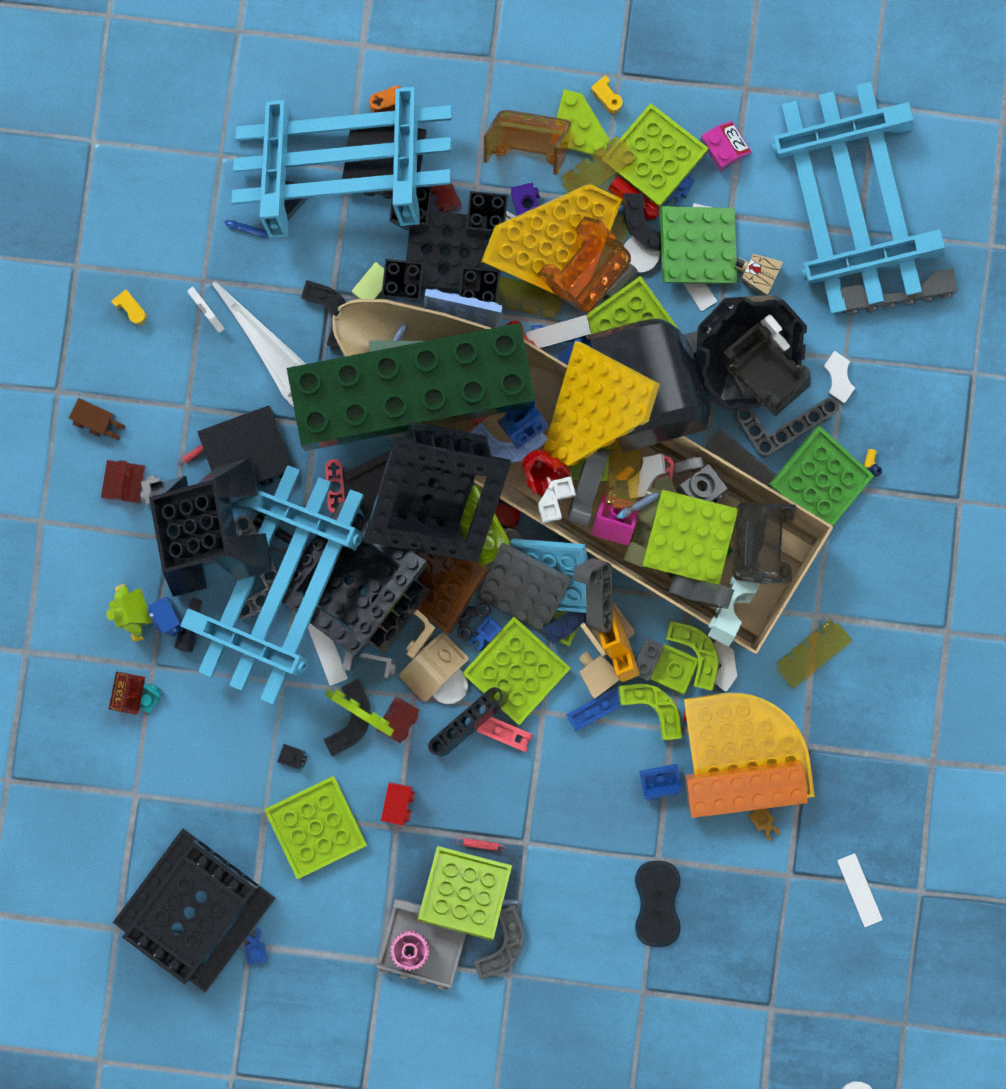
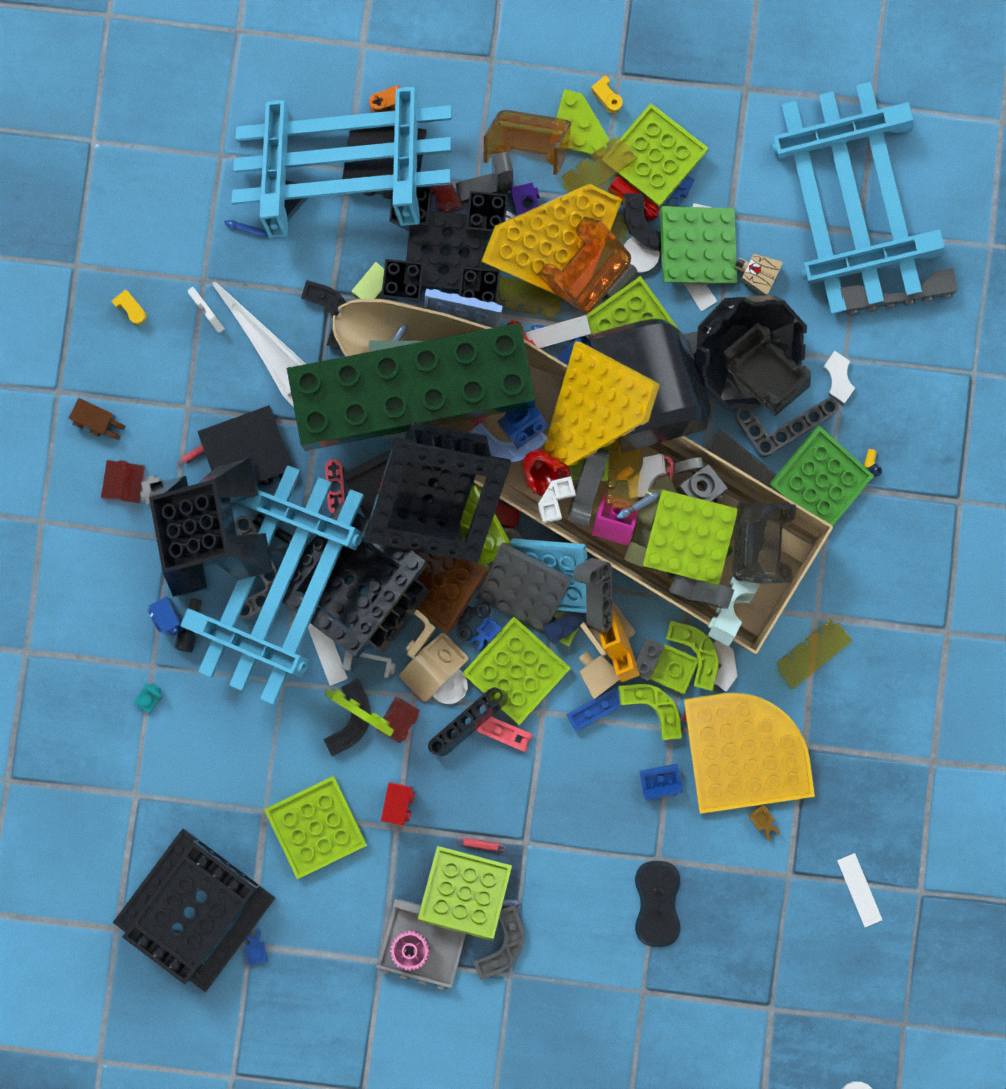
lime torso [106,583,152,642] -> none
clear red brick [109,671,145,715] -> none
black bracket [277,744,308,770] -> none
orange brick [685,760,808,818] -> none
dark pink slope [700,121,752,172] -> none
white tile [760,314,790,354] -> none
none -> dark grey beam [456,152,513,203]

